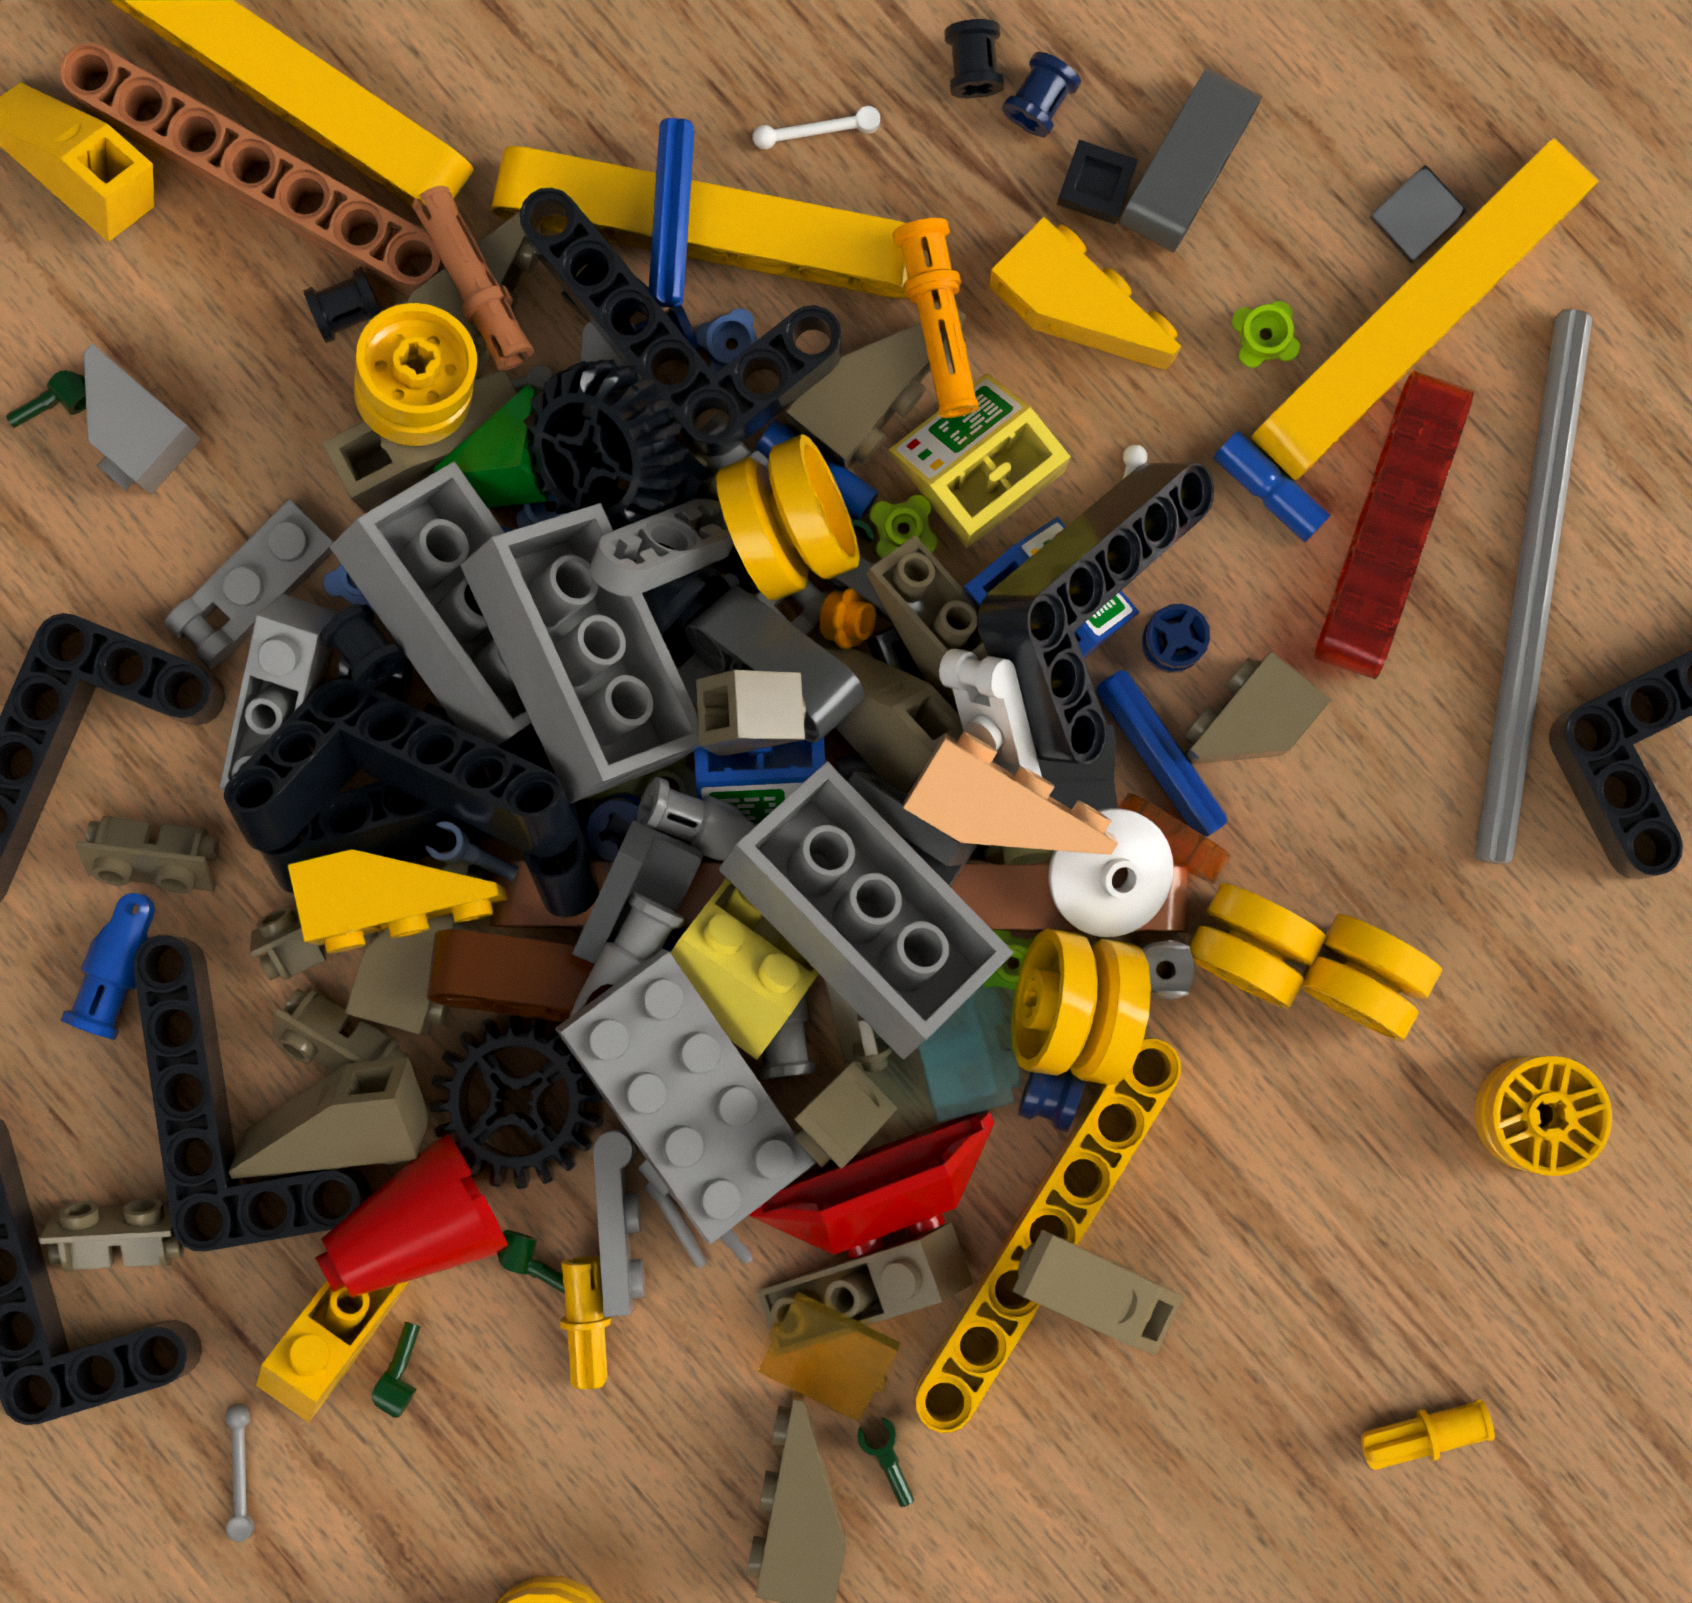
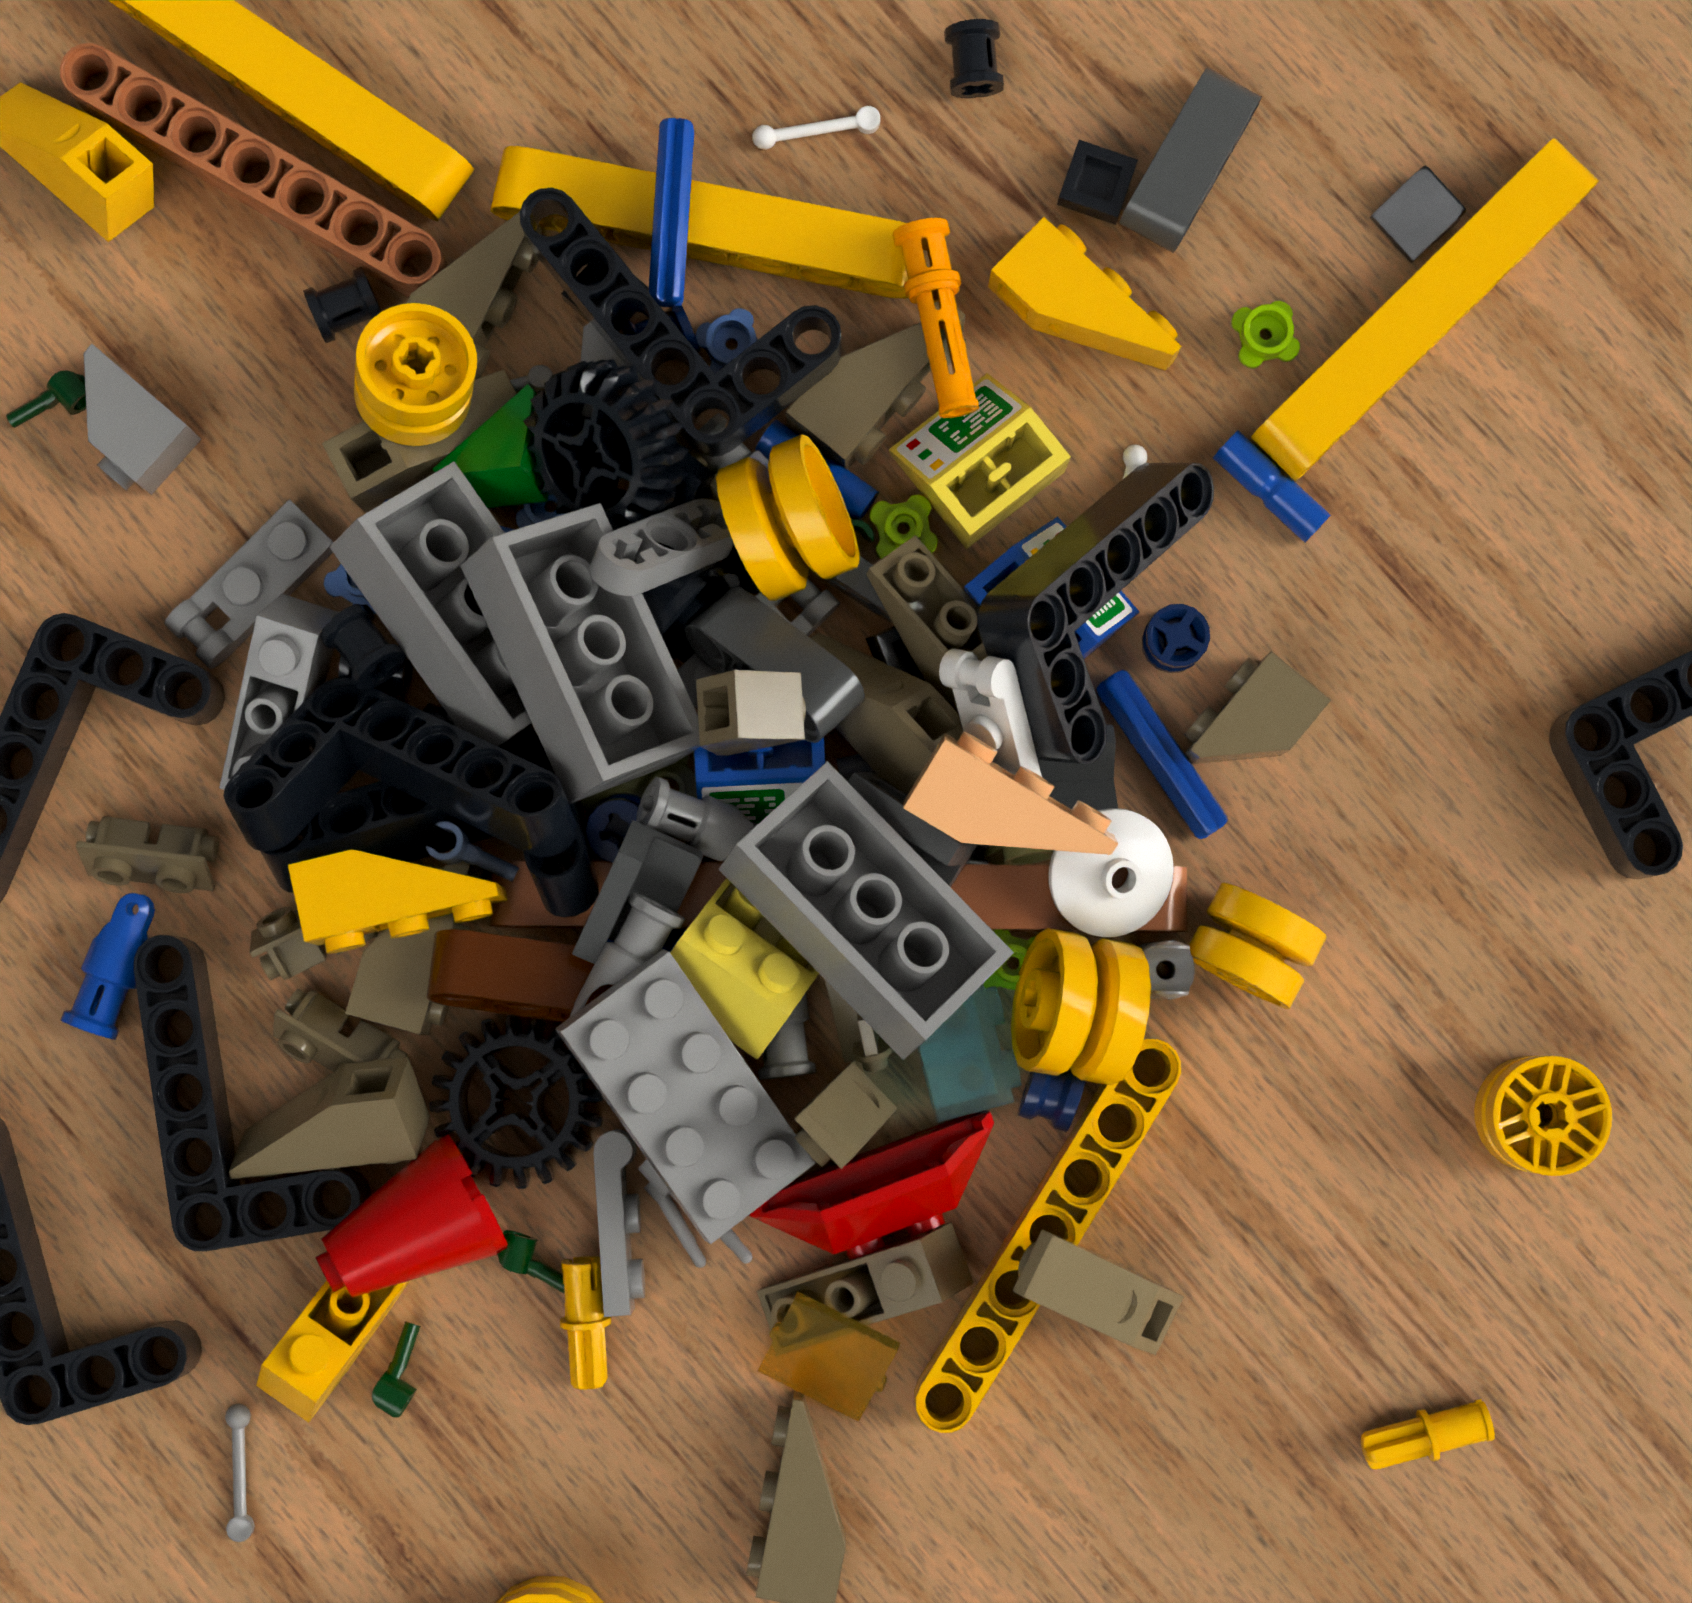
dark tan hinge [39,1197,184,1271] -> none
nougat pin [412,186,534,371] -> none
light orange plate [820,588,876,650] -> none
dark green hand [857,1417,914,1507] -> none
dark blue bush [1001,52,1081,138] -> none
clear orange beam [1119,793,1231,884] -> none
yellow wheel [1301,913,1443,1042] -> none
clear red beam [1314,370,1474,680] -> none
light grey axle [1475,309,1593,864] -> none

